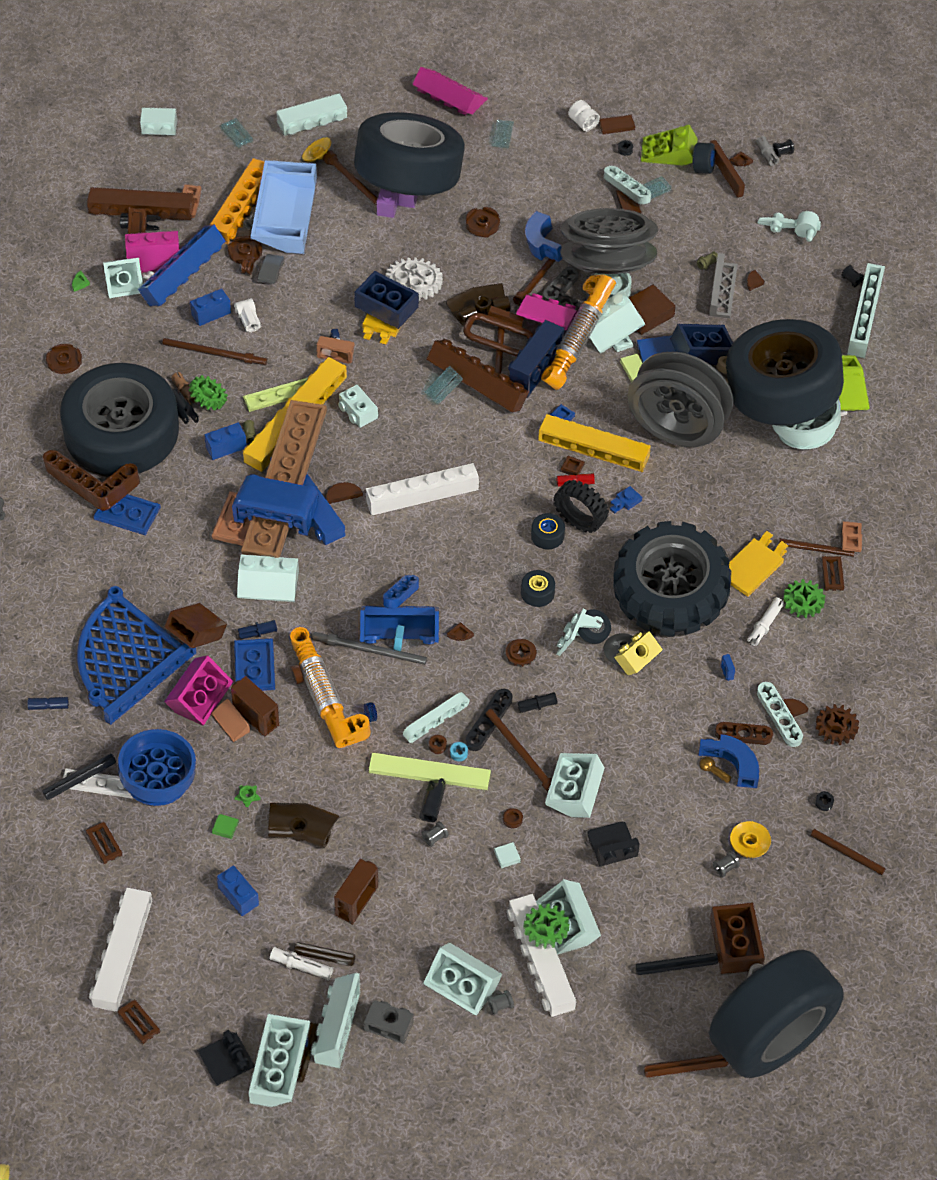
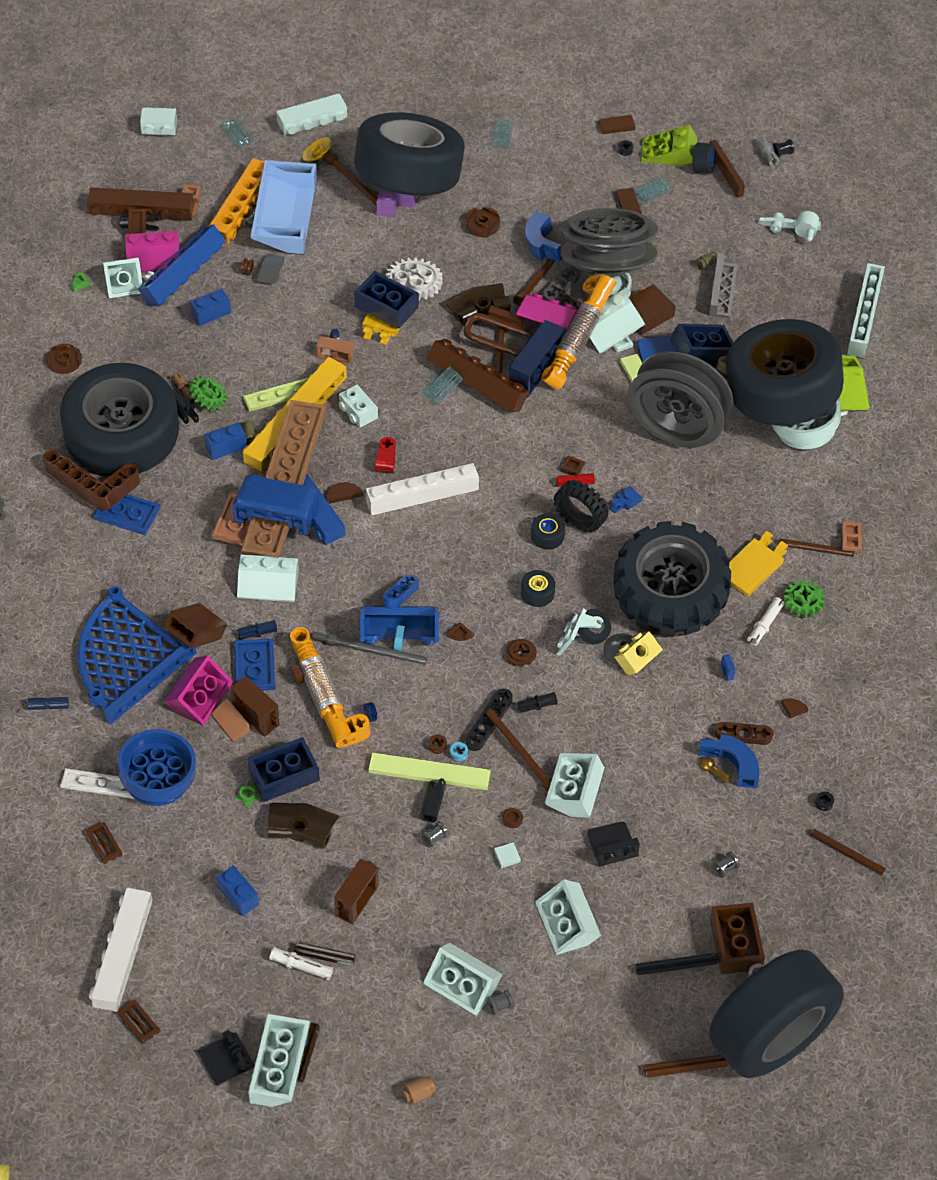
black axle [42,753,116,800] -> none
reddish brown bar [162,338,268,365] -> none
bright green tile [212,814,239,839] -> none
reddish brown tile [228,236,263,264] -> none
white piece [234,298,261,332] -> none
light aqua slope [311,973,360,1068] -> none
dark grey brick [364,1000,414,1044] -> none
light aqua beam [403,692,470,743] -> none
dark pink slope [412,67,488,115] -> none
white brick [506,894,576,1017] -> none
bright green gear [524,903,570,949] -> none
yellow brick [538,414,651,472] -> none
blue tile [550,404,575,421] -> none
white wheel [568,100,600,132] -> none
light aqua beam [604,166,651,204] -> none
reddish brown tile [729,151,753,166] -> none
yellow dish [730,821,771,858] -> none
reddish brown tile [747,270,765,291] -> none
light aqua beam [757,682,803,747] -> none
reddish brown gear [815,704,859,745] -> none
reddish brown tile [821,556,844,591] -> none
black bush [841,265,865,288] -> none
none -> dark blue brick [247,737,320,802]
none -> red piece [375,437,396,473]
none -> medium nougat brick [402,1076,436,1104]

